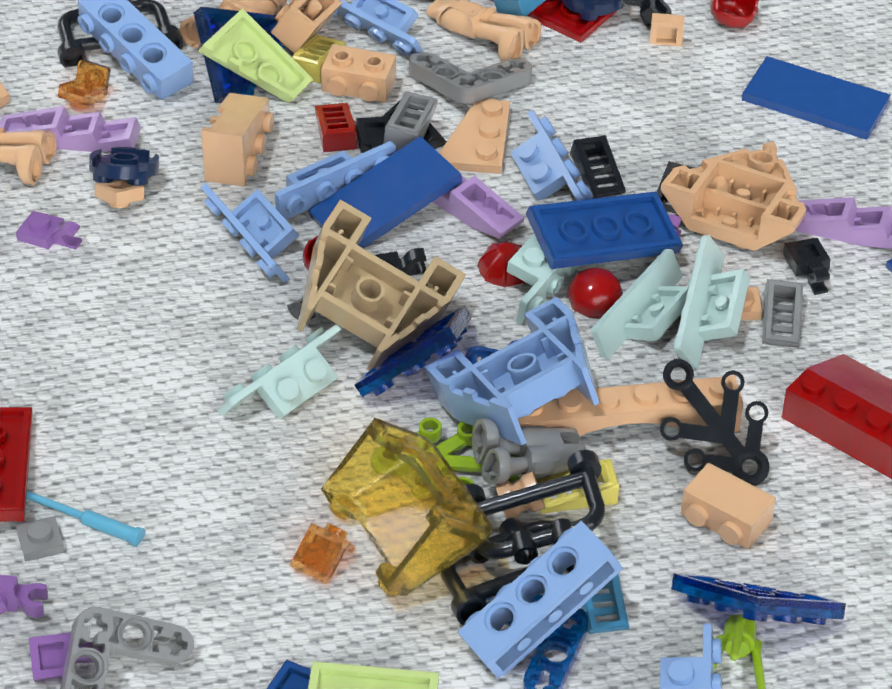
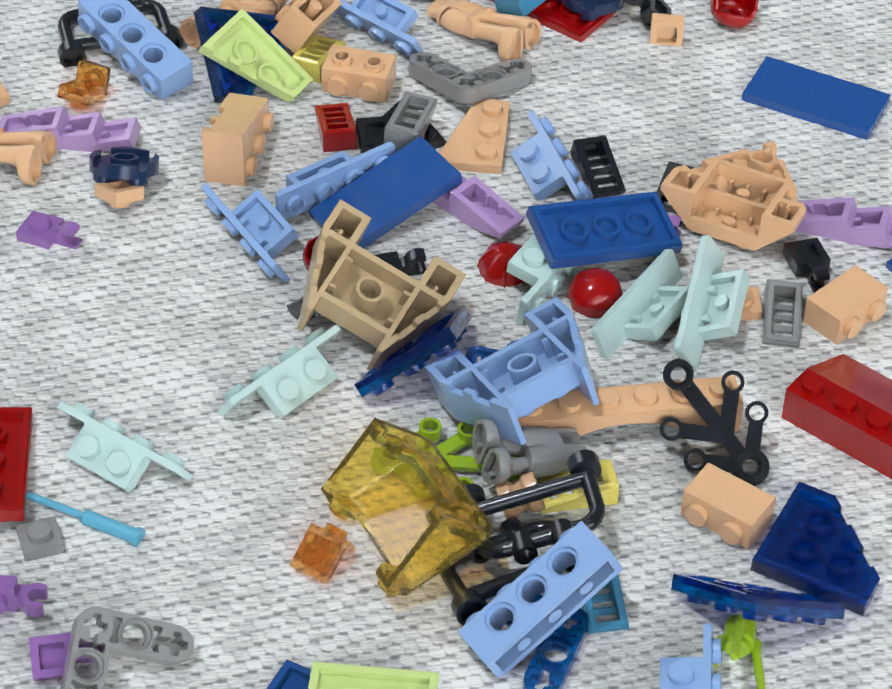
none -> light aqua bracket [57,401,193,492]
none -> clear blue plate [751,481,880,616]
none -> light nougat brick [803,265,888,344]

